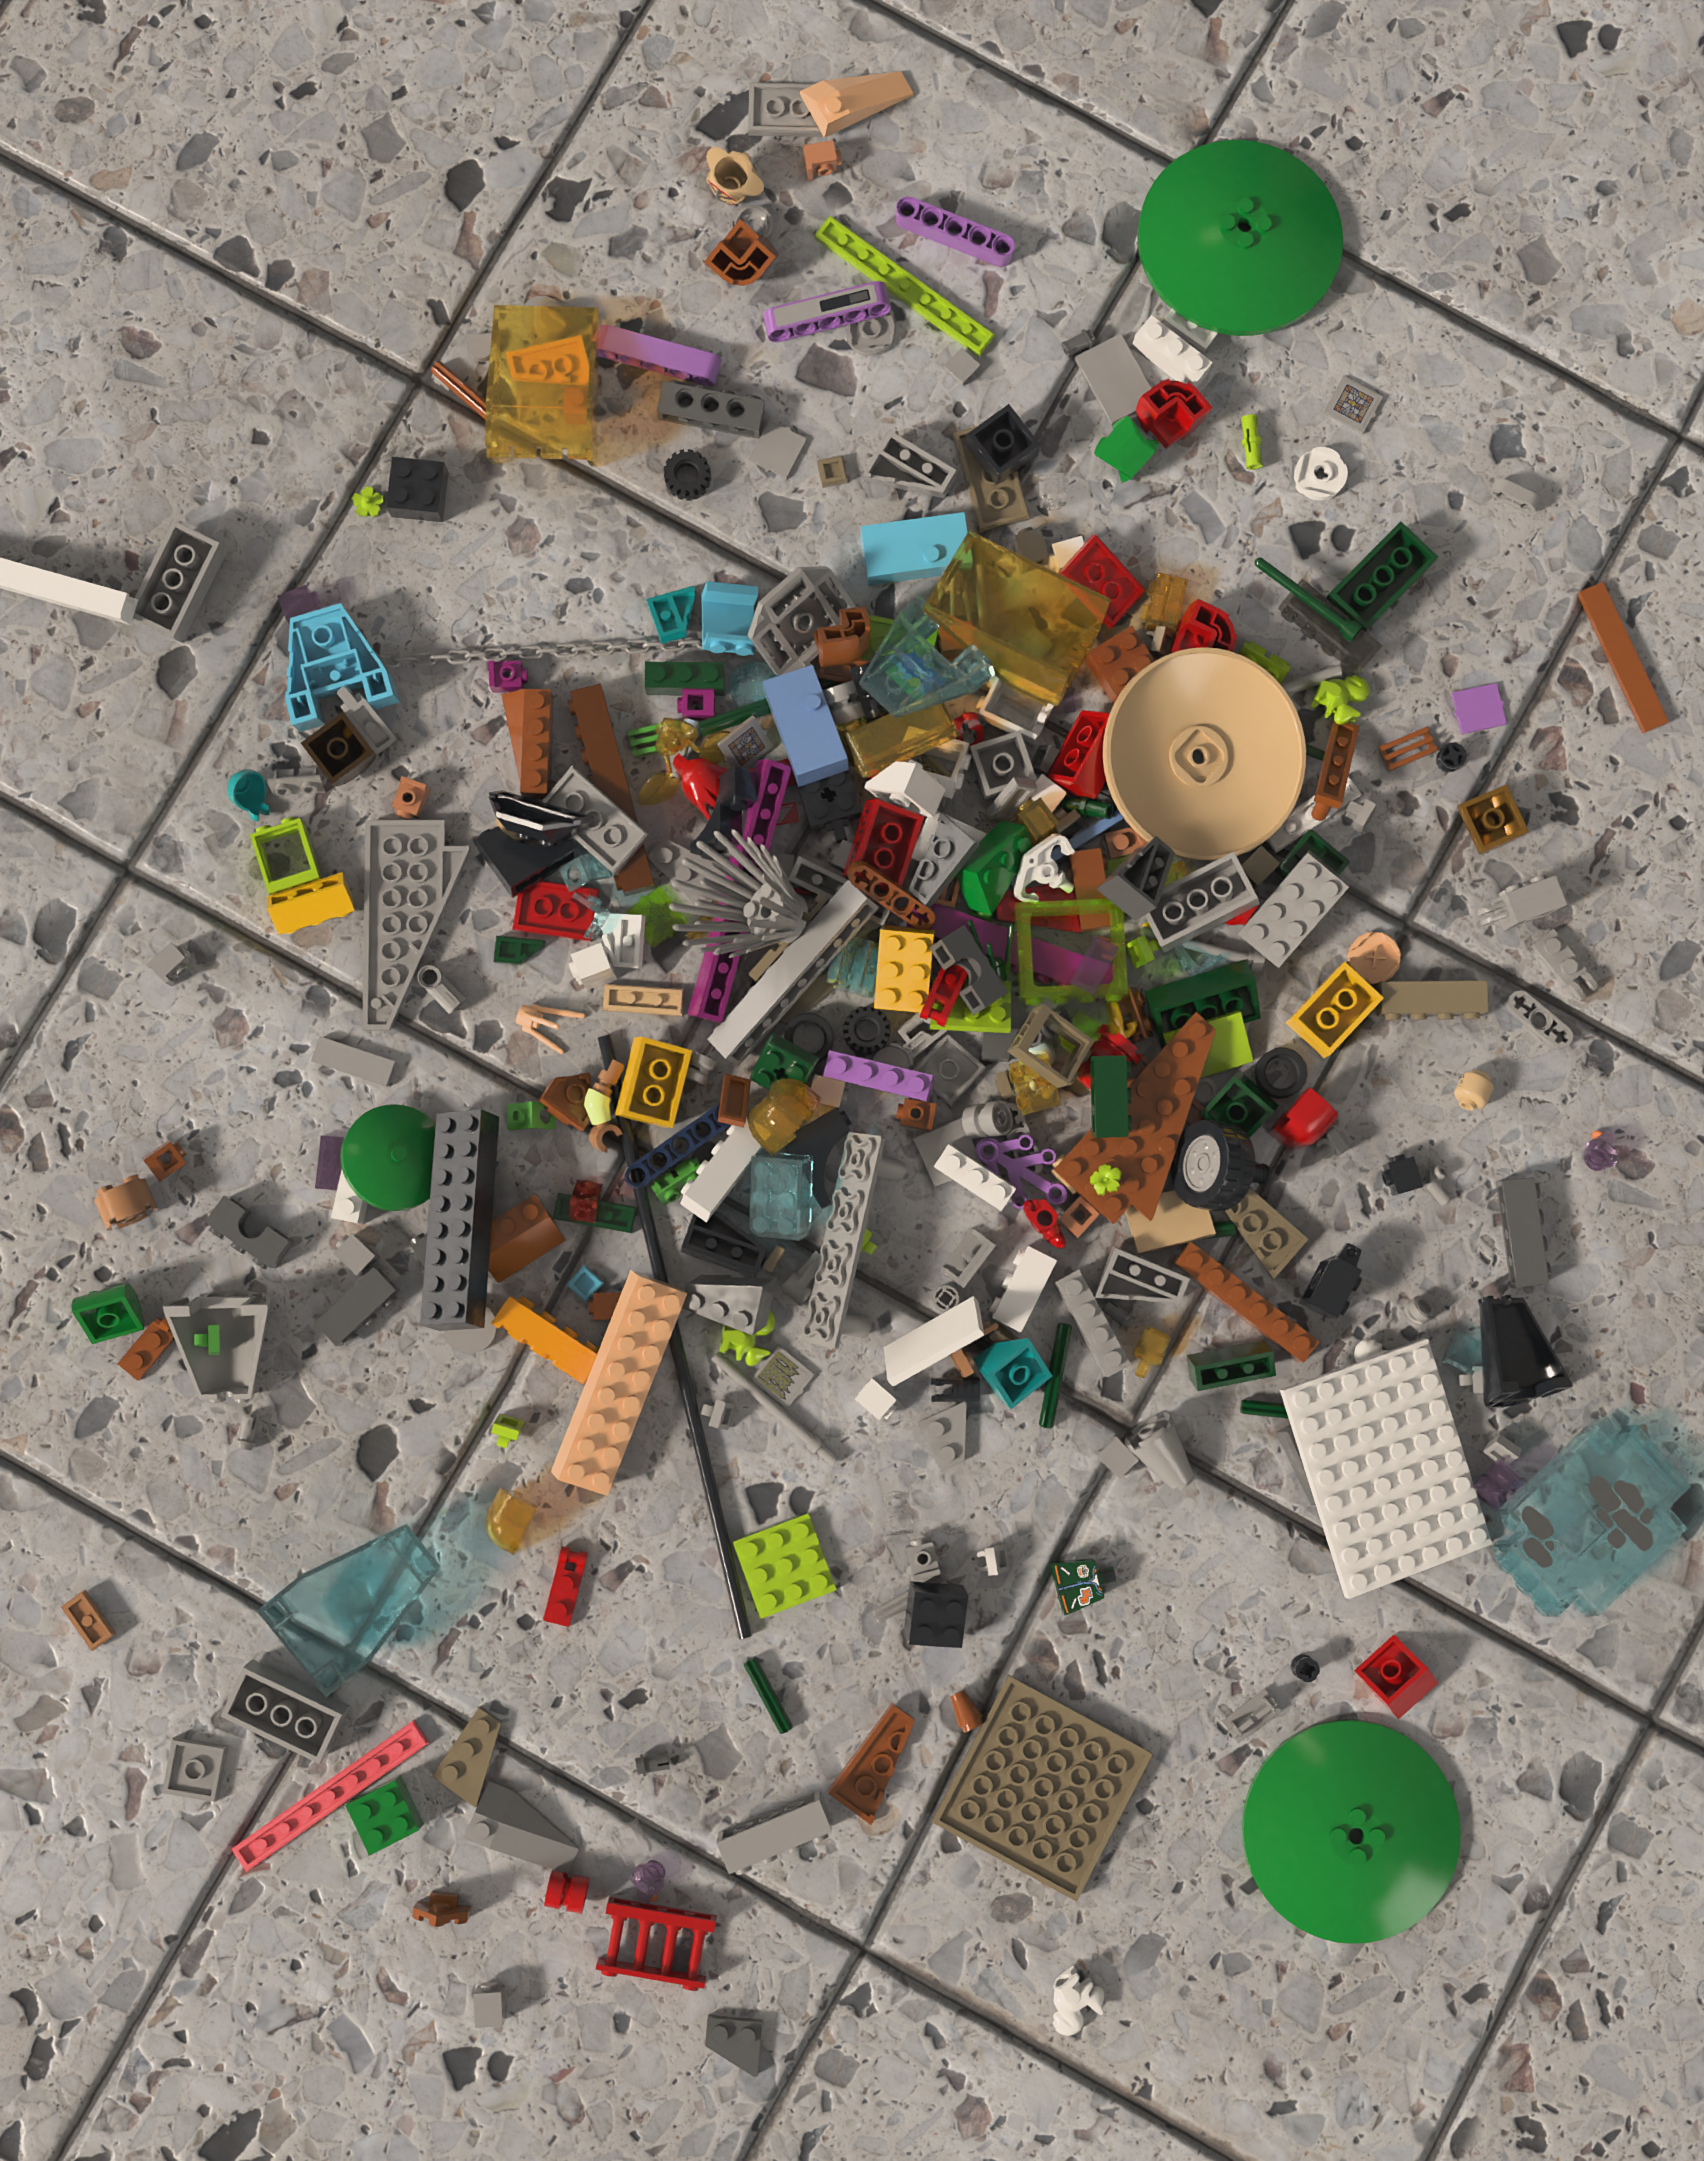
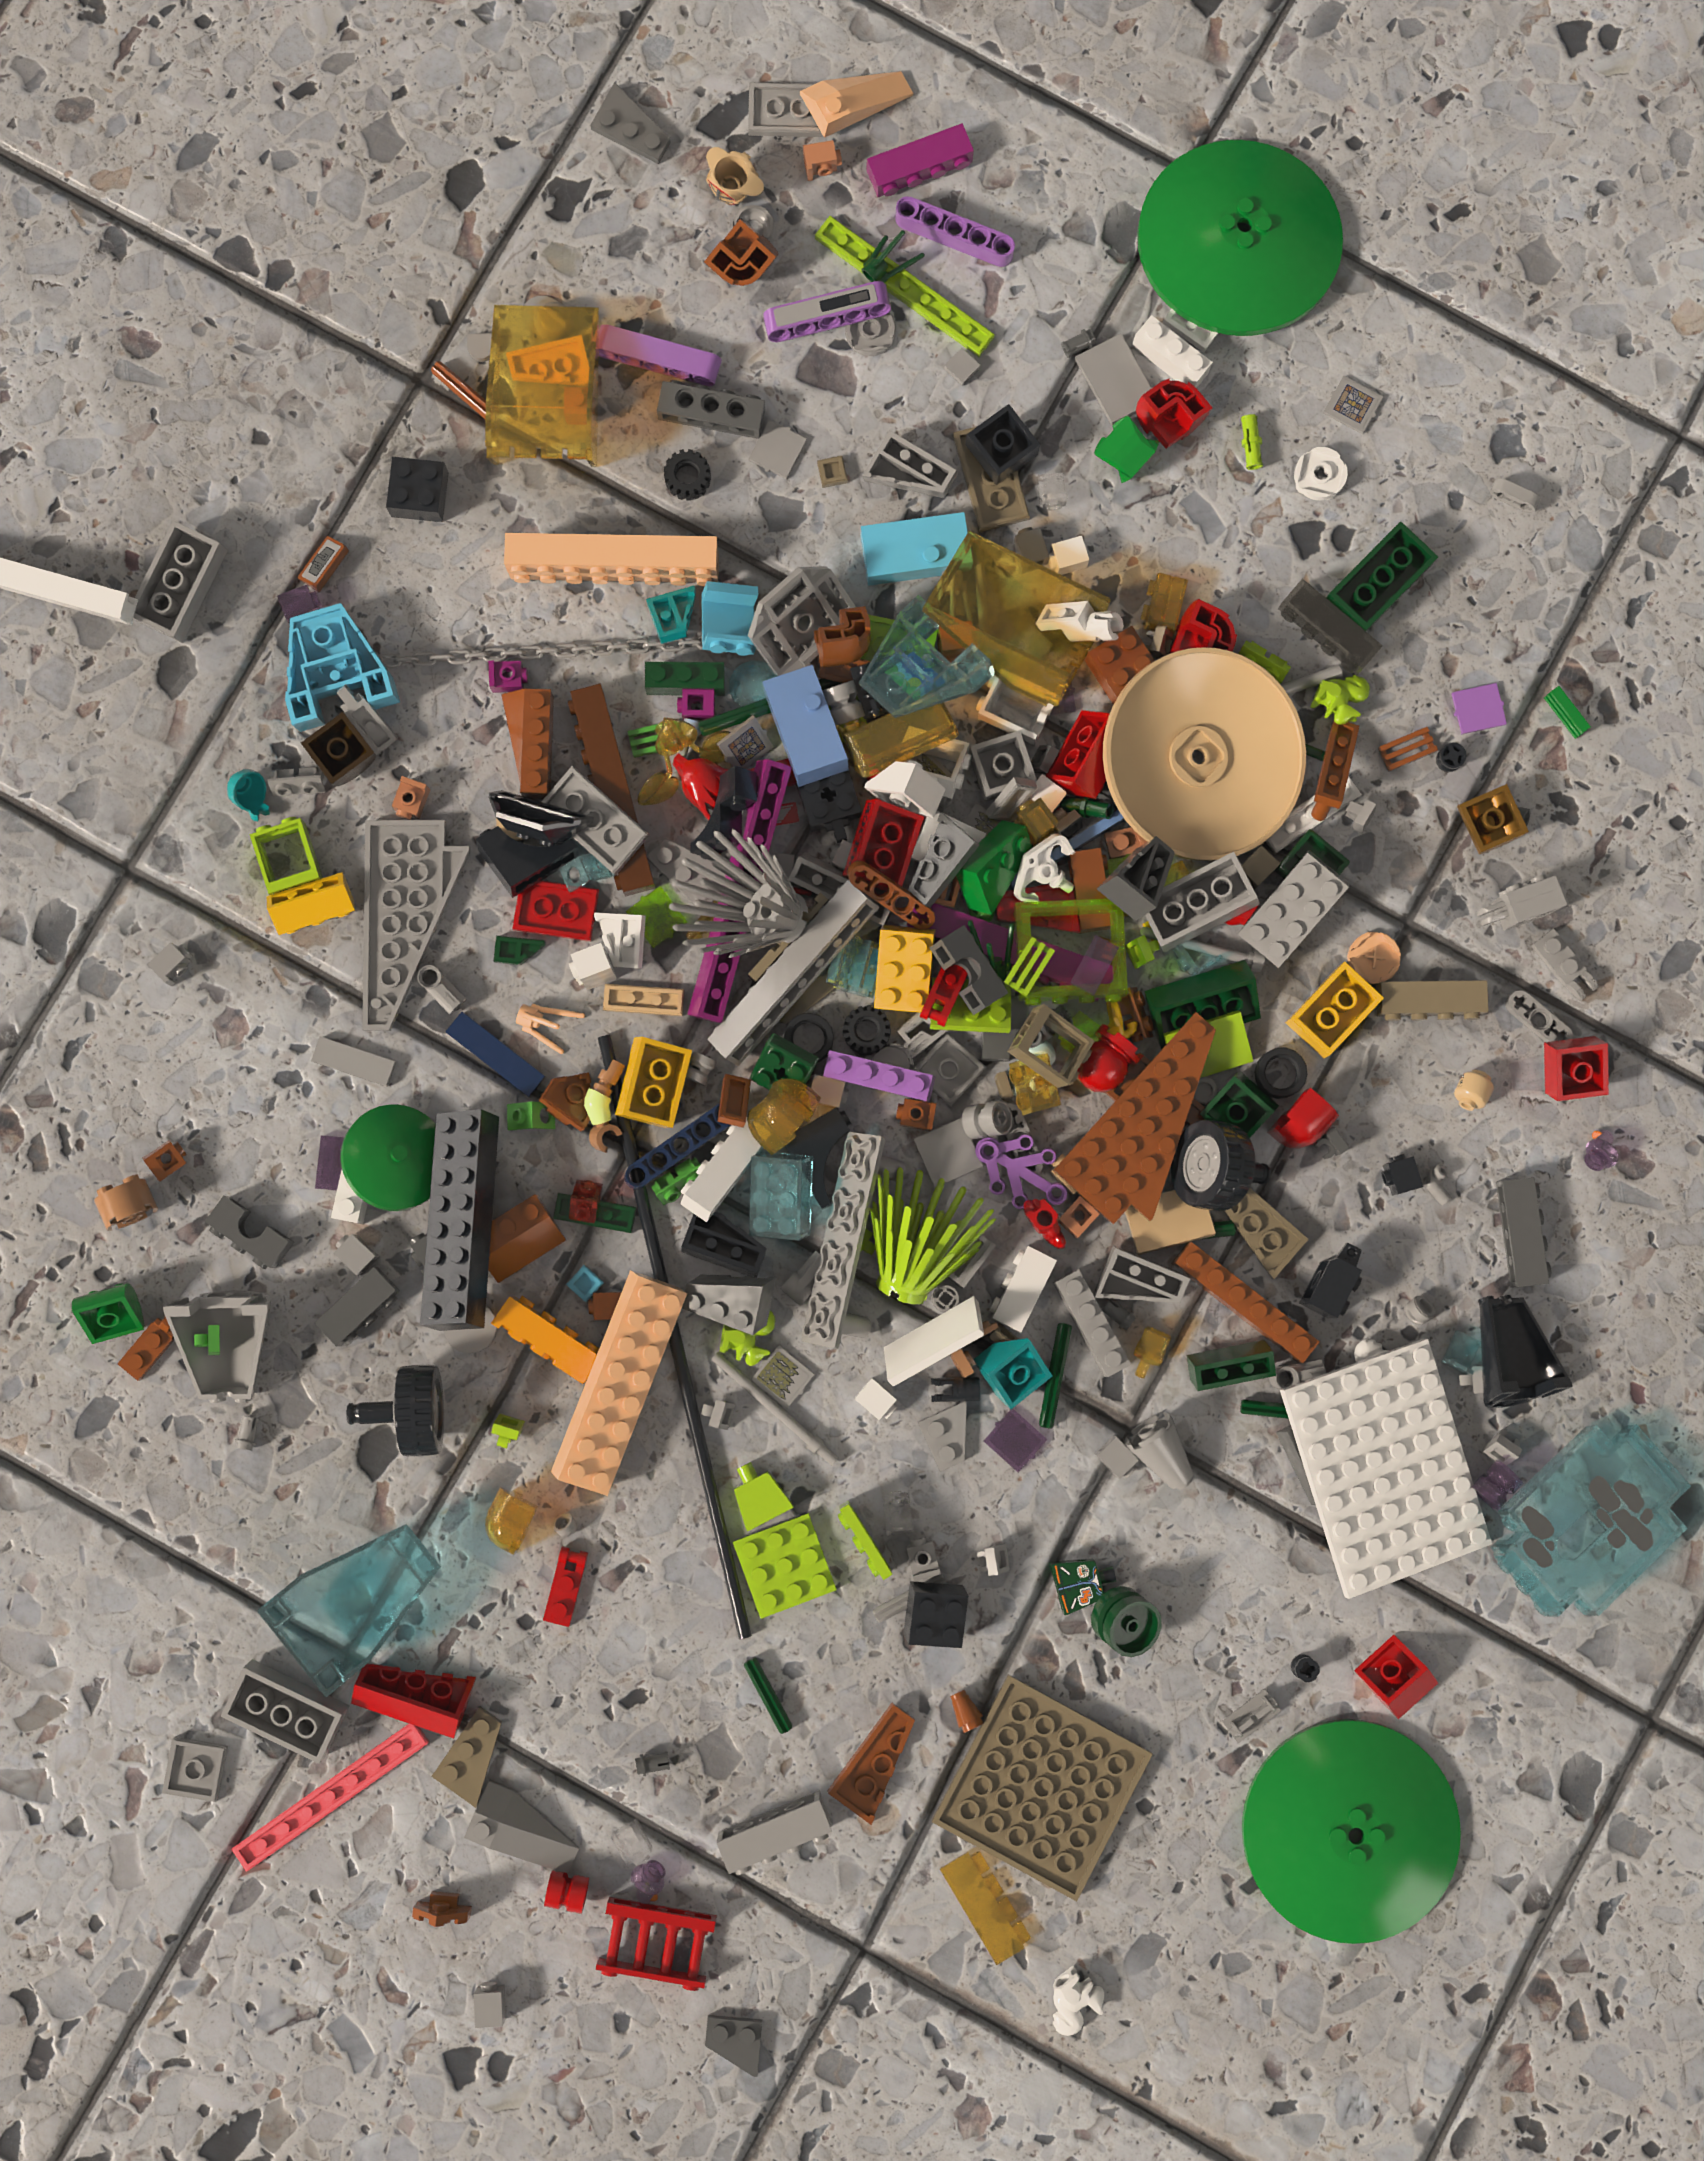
medium nougat plate [61,1590,117,1651] -> none
green brick [345,1775,424,1856] -> none
lime plant [352,486,384,518] -> none
clear light blue bracket [572,892,611,939] -> none
dark tan tile [762,1245,786,1273] -> none
white brick [934,1143,1016,1211] -> none
red piece [949,712,984,748] -> none
red tile [1058,534,1146,628] -> none
dark green brick [1090,1055,1133,1138] -> none
lime plant [1090,1164,1122,1196] -> none
dark green piece [1254,557,1363,643] -> none
dark orange tile [1577,582,1669,734] -> none
none -> slope [297,536,349,593]
none -> black wheel [346,1365,444,1456]
none -> red wedge [351,1663,476,1739]
none -> dark blue tile [446,1012,545,1098]
none -> light nougat brick [504,533,719,586]
none -> light grey hinge [553,1513,577,1537]
none -> dark grey wing [590,82,671,164]
none -> lime torso [734,1462,794,1532]
none -> lime plate [838,1501,893,1580]
none -> dark green plant [861,230,925,283]
none -> magenta brick [866,123,974,198]
none -> lime plant [870,1167,997,1304]
none -> clear yellow windscreen [940,1851,1031,1965]
none -> clear purple piece [983,1409,1047,1473]
none -> lime tile [1004,937,1055,997]
none -> plate [1036,601,1124,642]
none -> dark green wheel [1091,1586,1162,1657]
none -> light grey piece [1269,1359,1326,1390]
none -> green tile [1544,686,1591,739]
none -> red brick [1544,1036,1609,1101]

